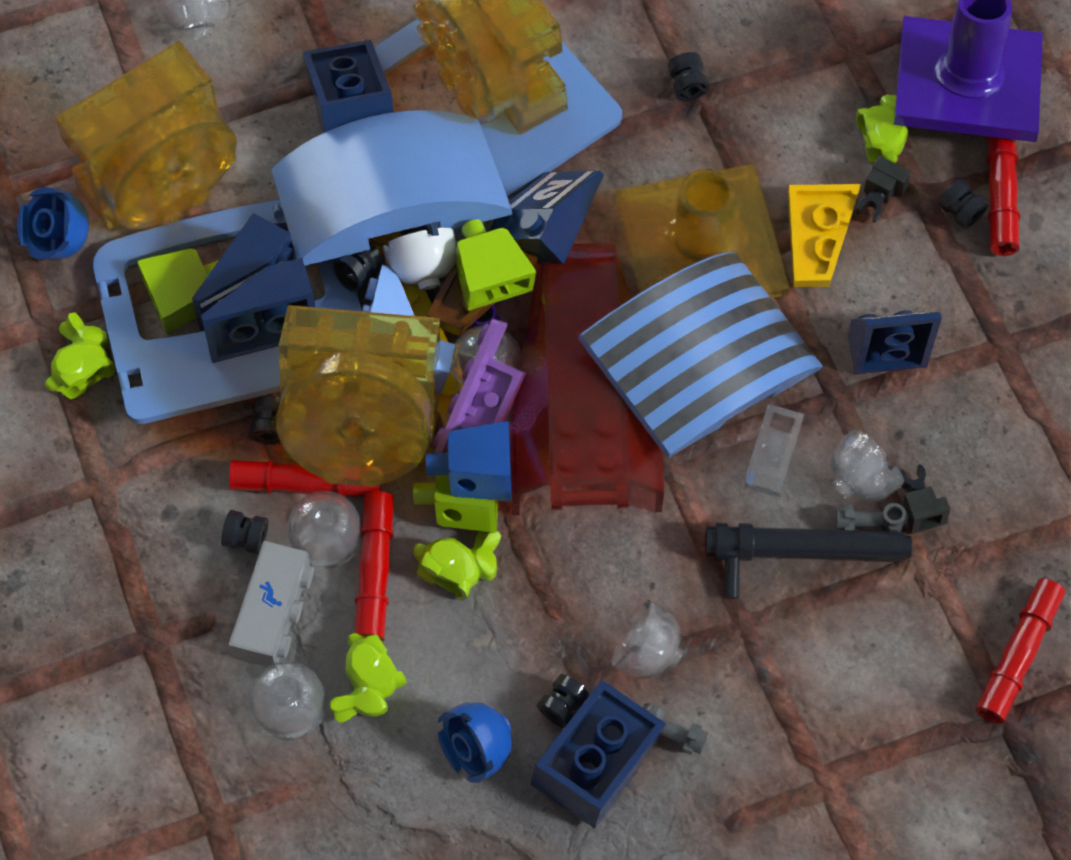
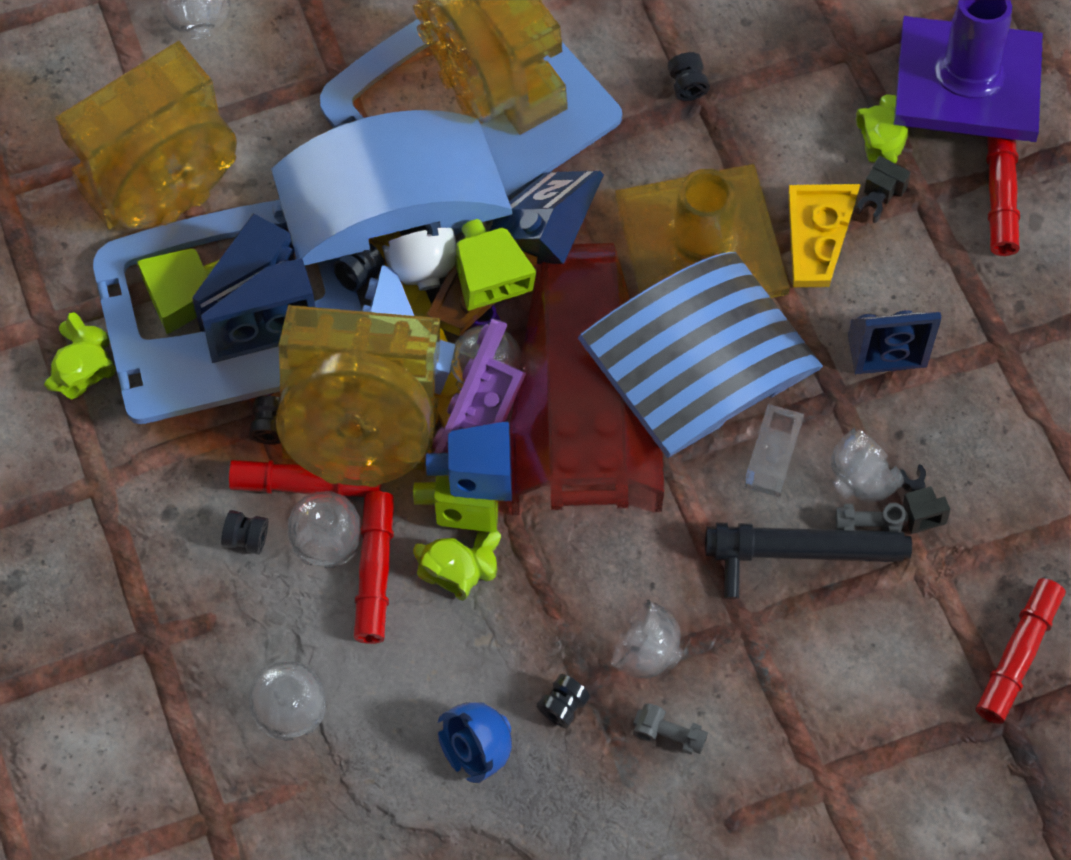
blue cylinder [17,187,90,261] -> none
light grey brick [229,541,314,669] -> none
dark blue slope [302,40,394,133] -> none
lime animal [329,633,407,723] -> none
dark blue slope [530,680,666,829] -> none
black wheel [938,179,989,229] -> none

